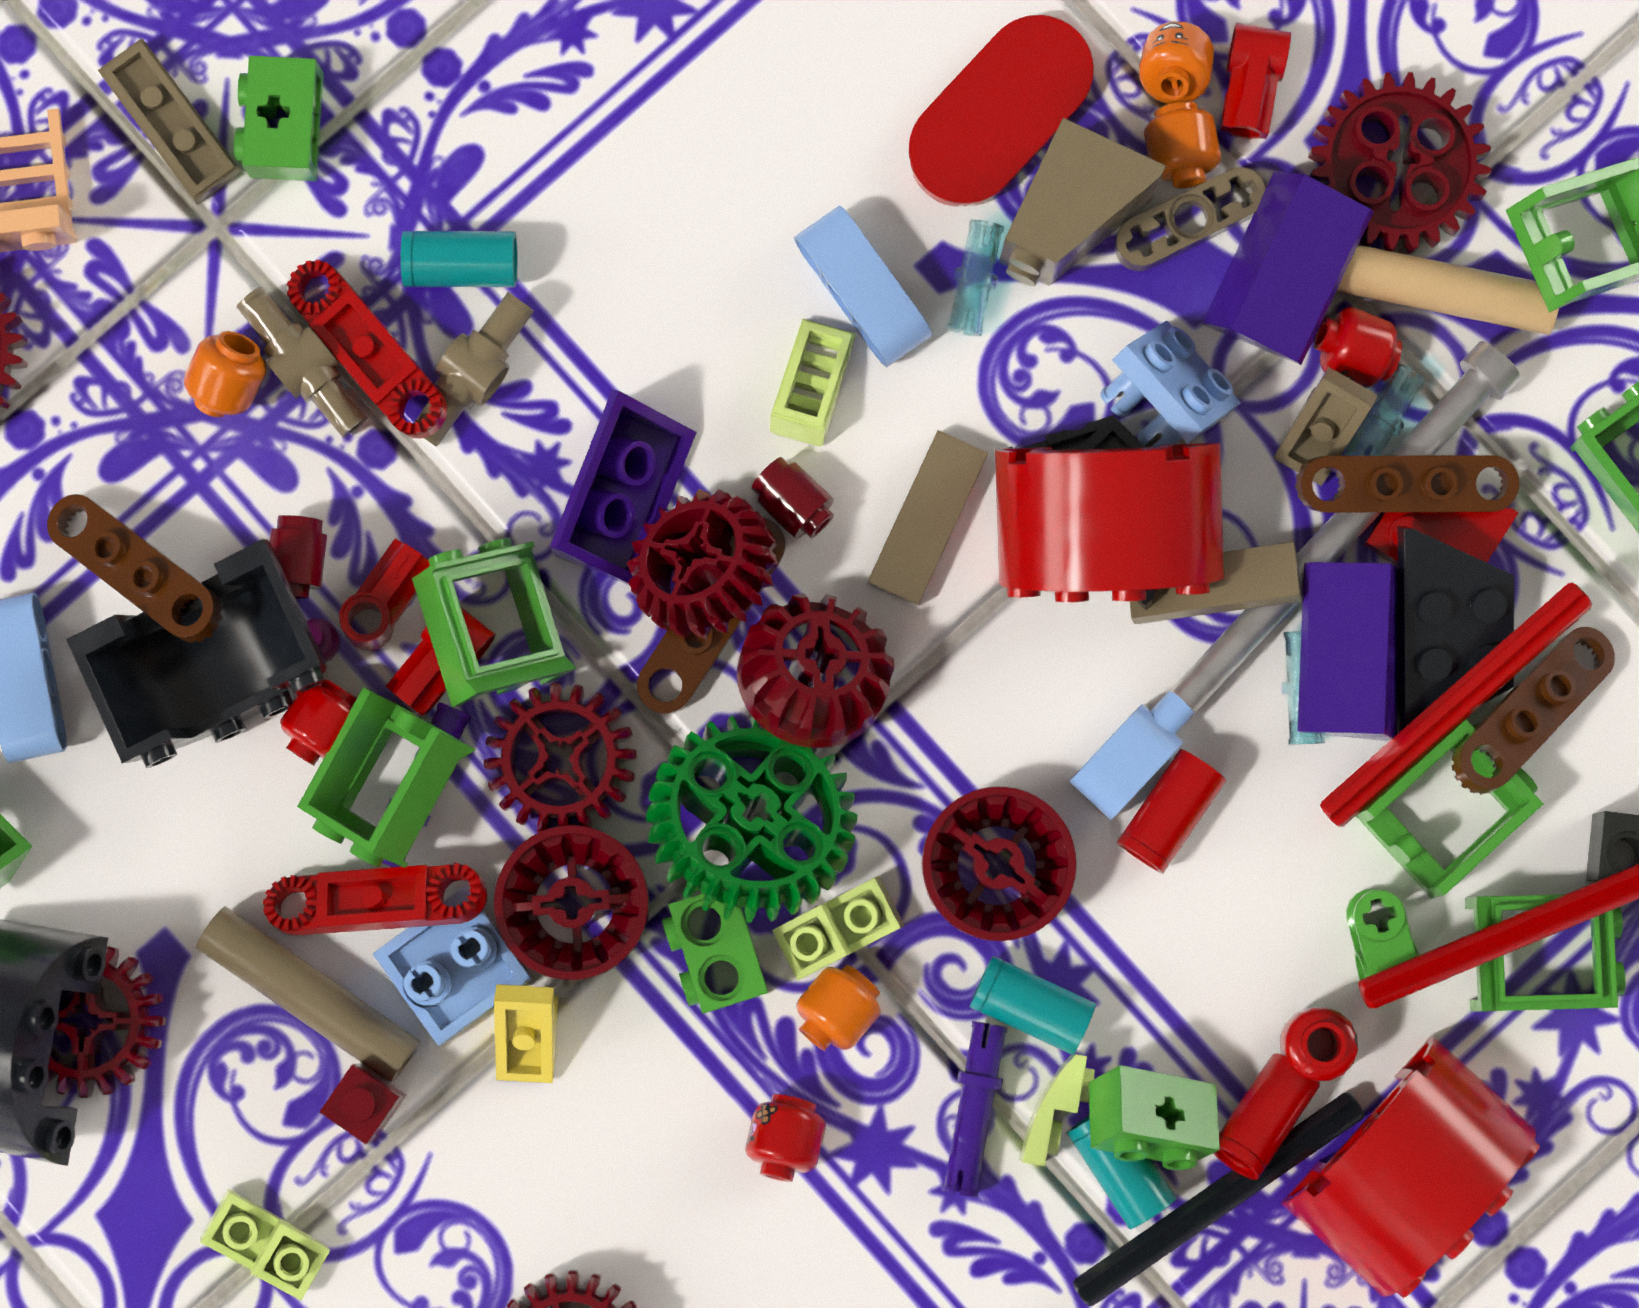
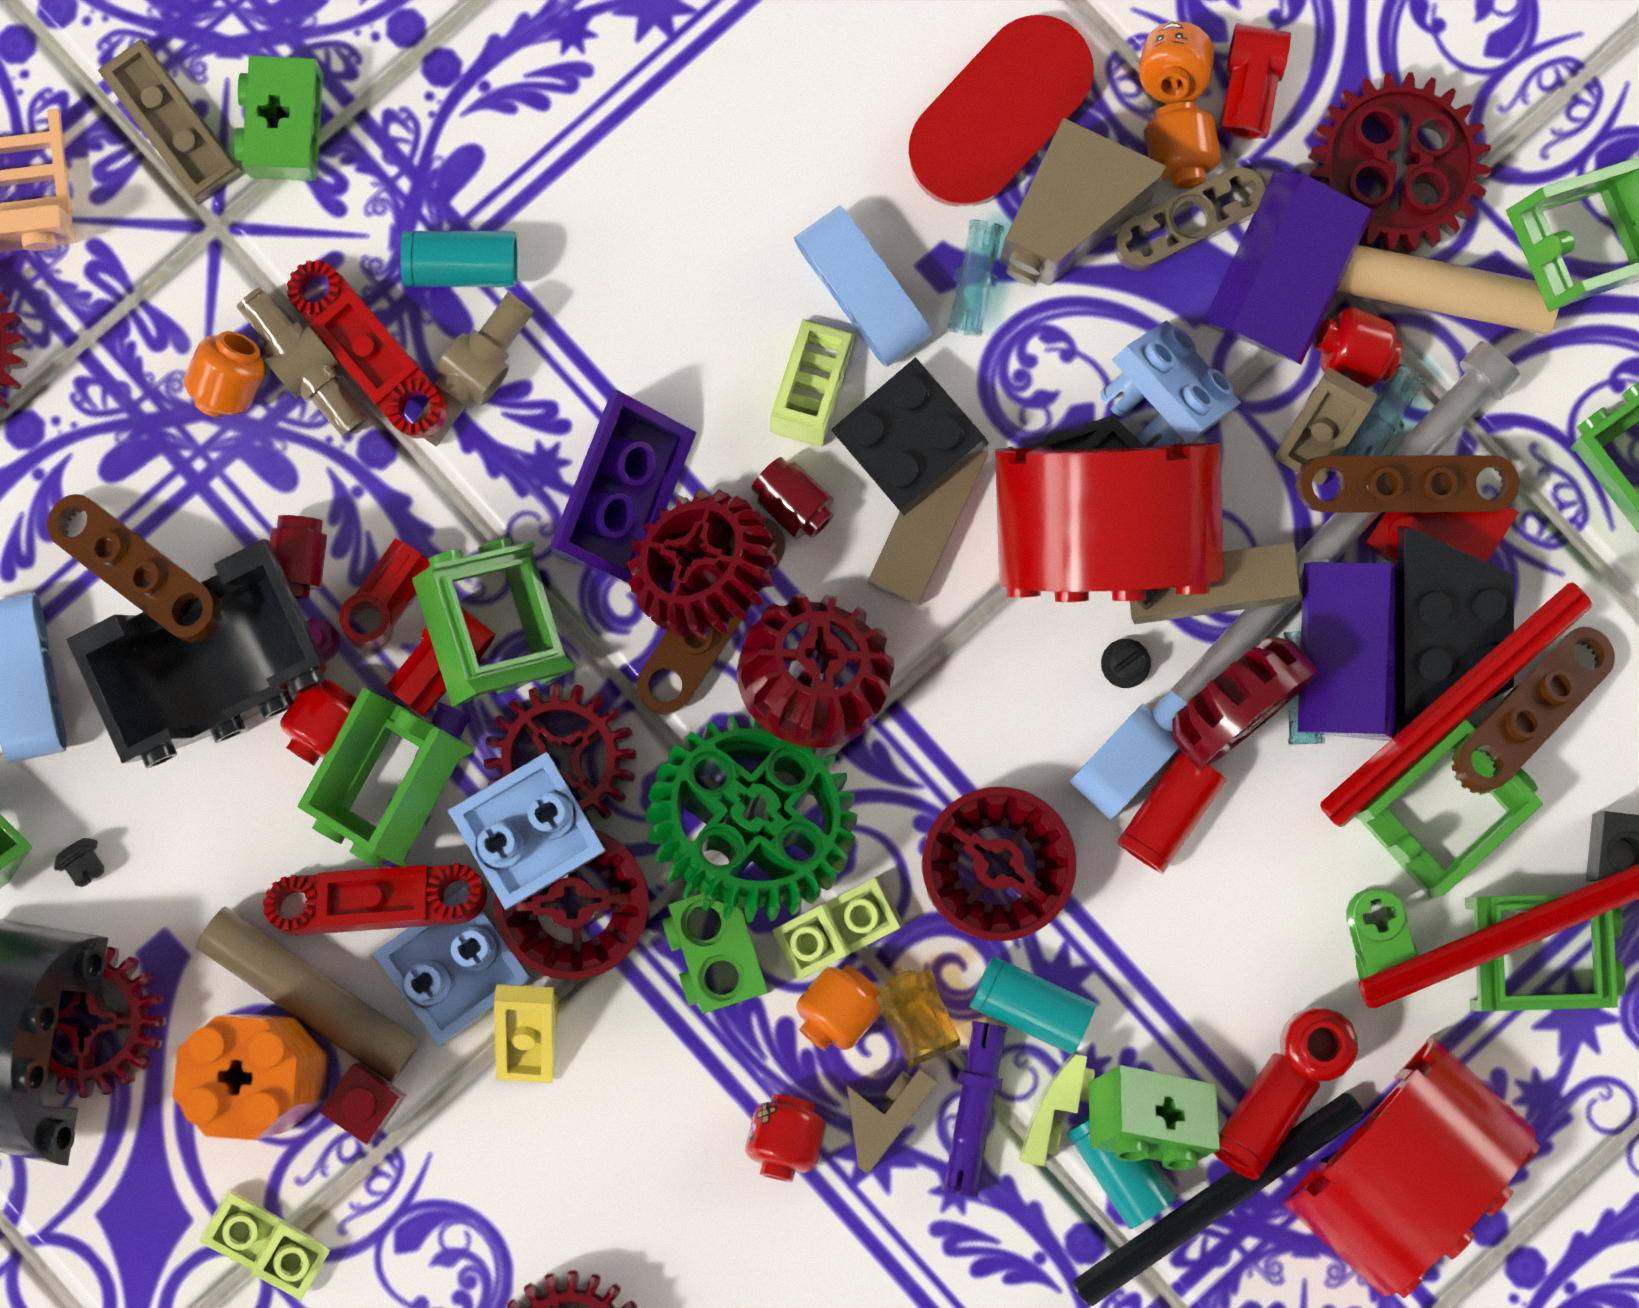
none -> black piece [54,838,105,887]
none -> orange brick [172,1014,331,1140]
none -> light blue plate [447,752,606,910]
none -> black plate [831,357,989,516]
none -> dark tan slope [847,1068,938,1175]
none -> clear yellow bracket [879,969,960,1068]
none -> black piece [1101,638,1151,688]
none -> dark red gear [1172,636,1319,772]

